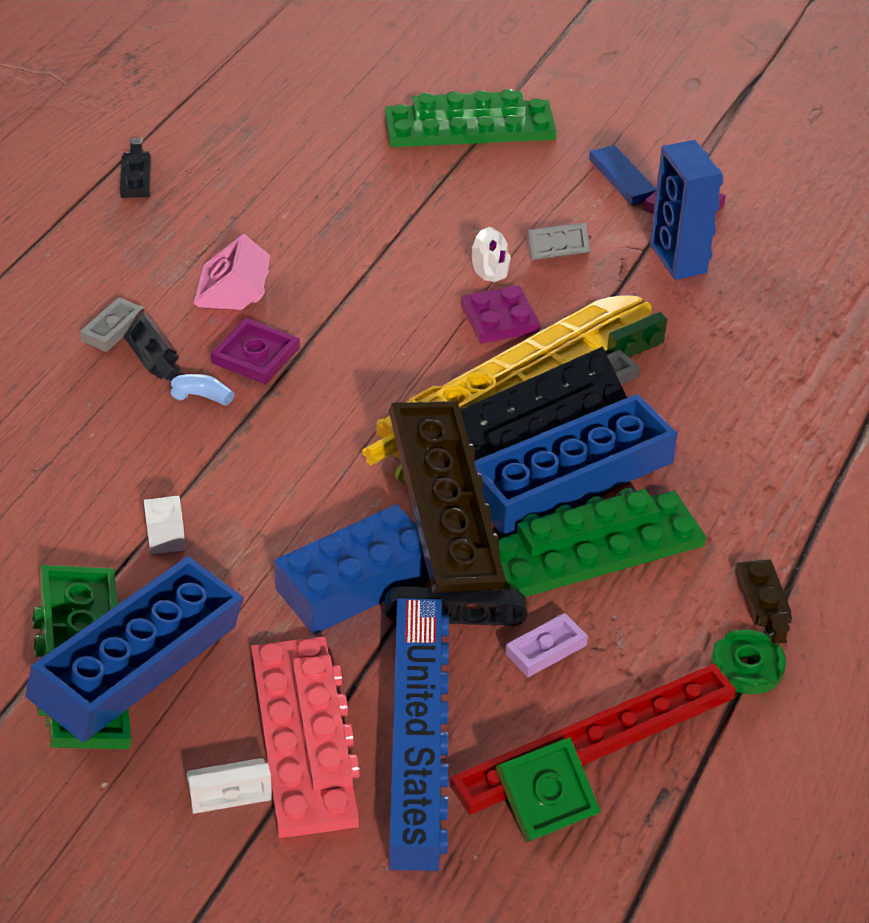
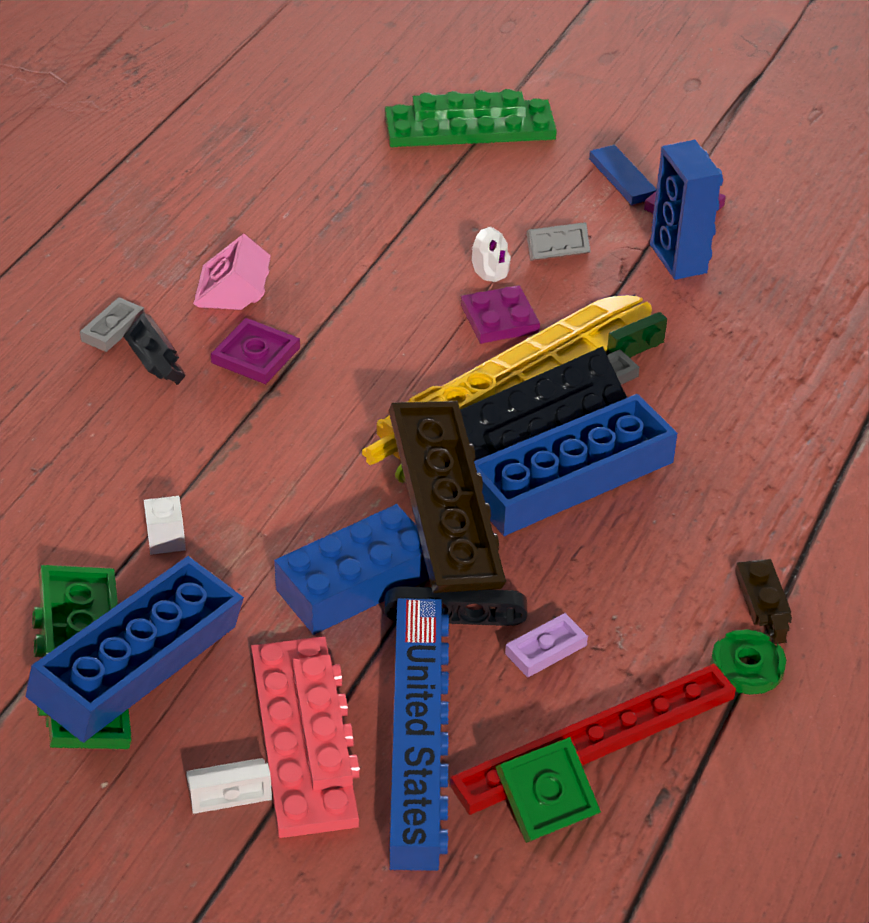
black hinge [120,138,152,198] -> none
light blue arm [170,374,235,406] -> none
green plate [498,488,706,597] -> none

